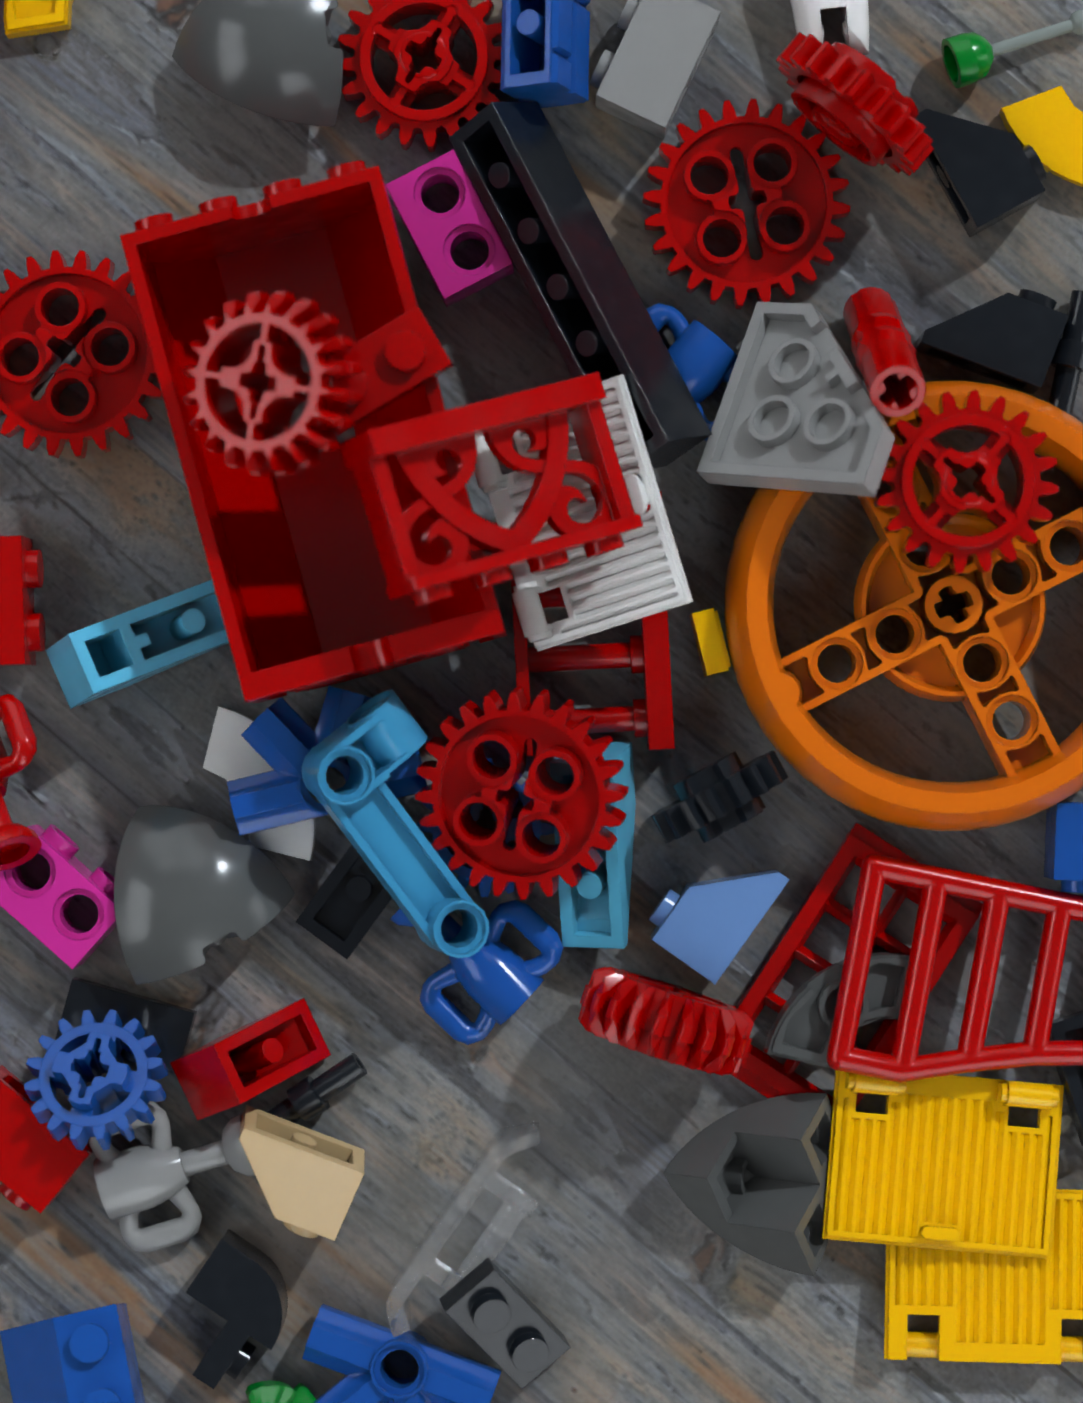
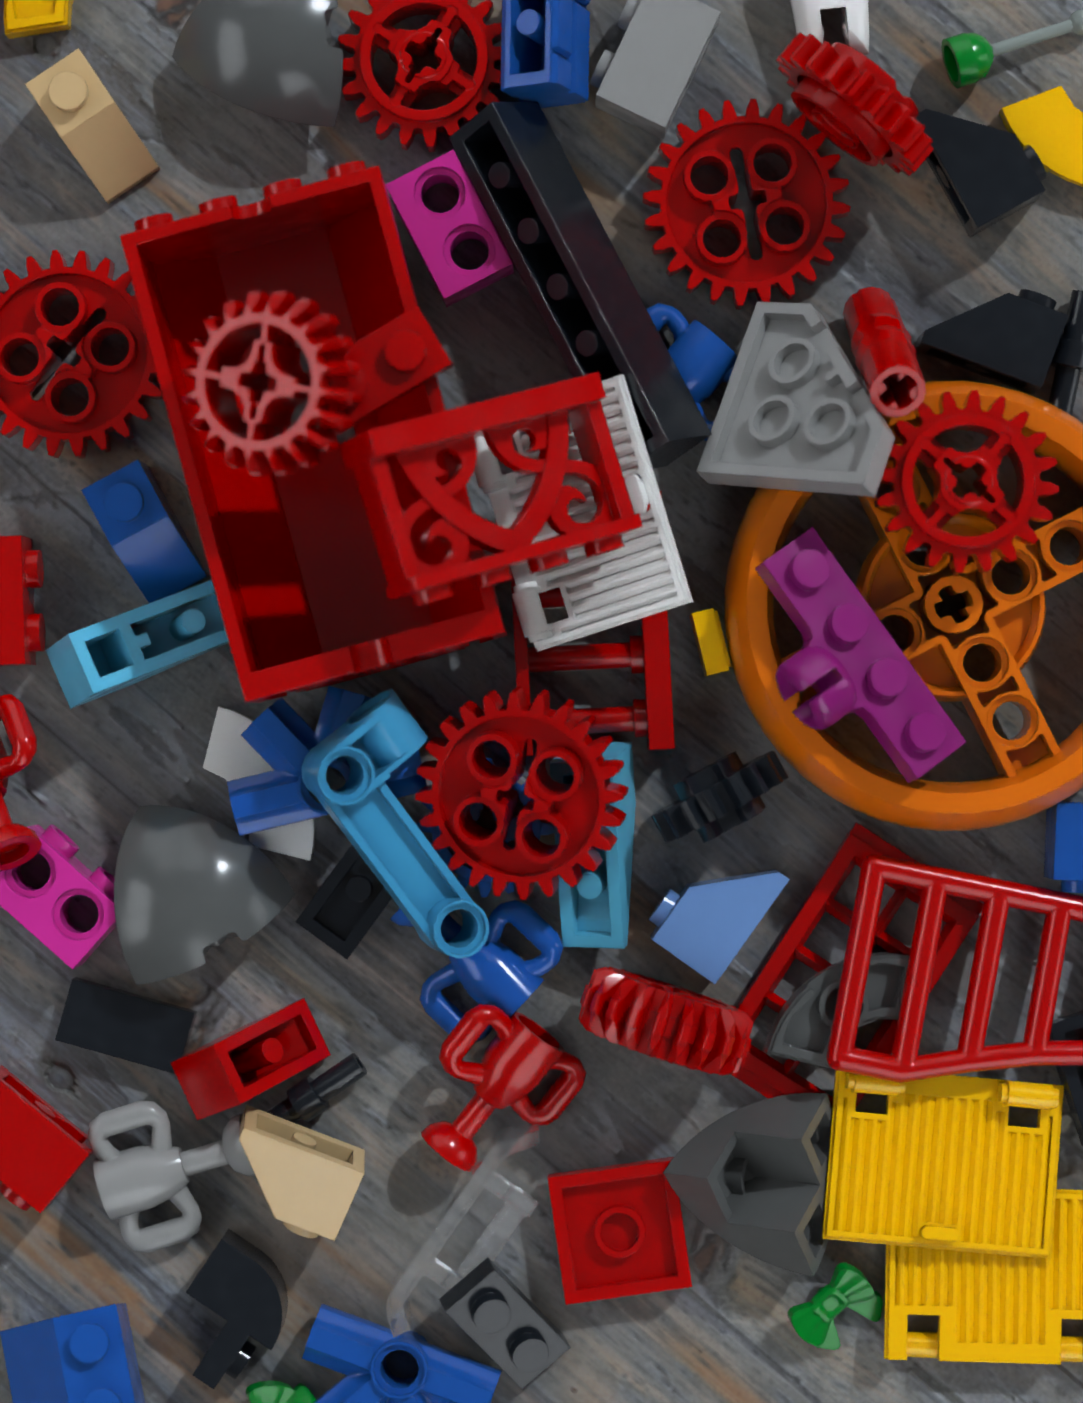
blue gear [24,1009,168,1151] -> none
none -> tan slope [25,48,160,204]
none -> blue slope [81,459,208,603]
none -> red piece [421,1004,586,1172]
none -> red plate [547,1157,692,1305]
none -> magenta plate [755,527,966,783]
none -> green piece [787,1262,883,1350]

